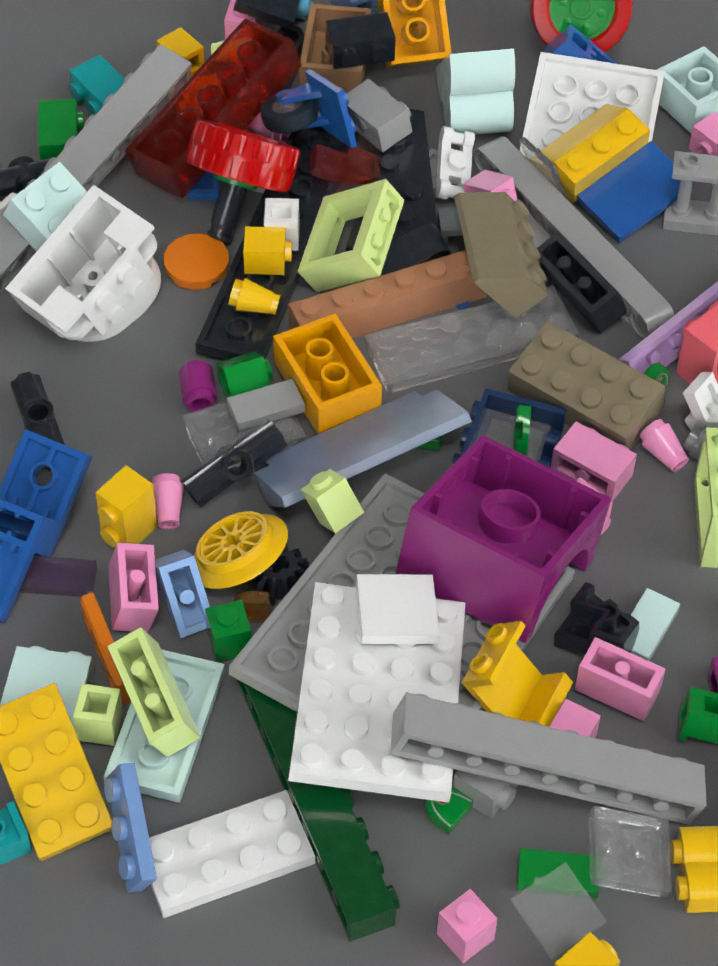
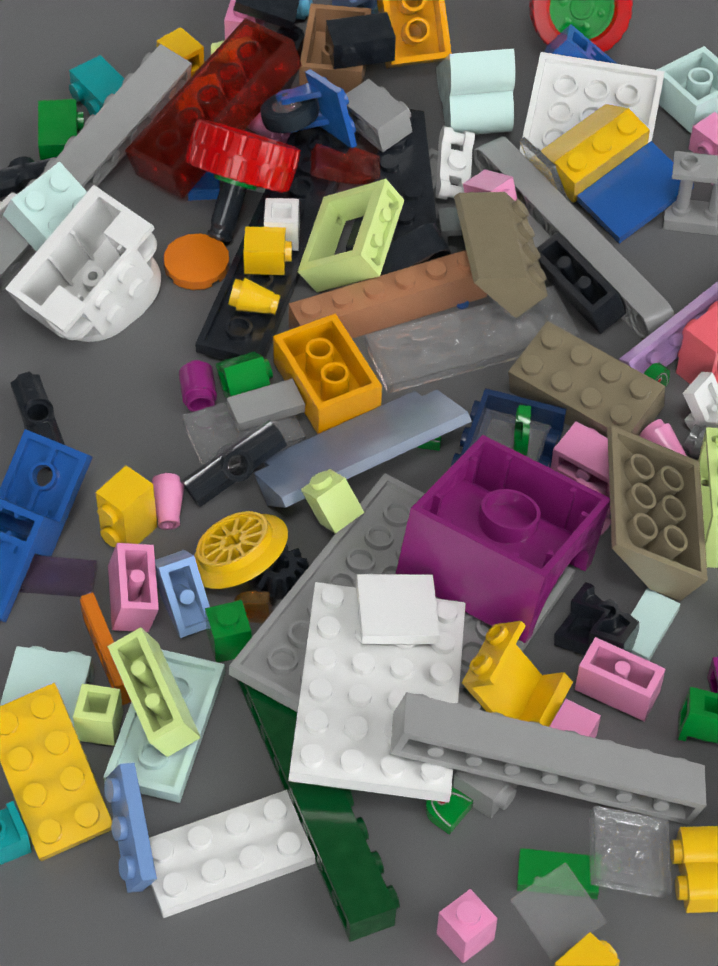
none -> dark tan slope [607,425,708,601]

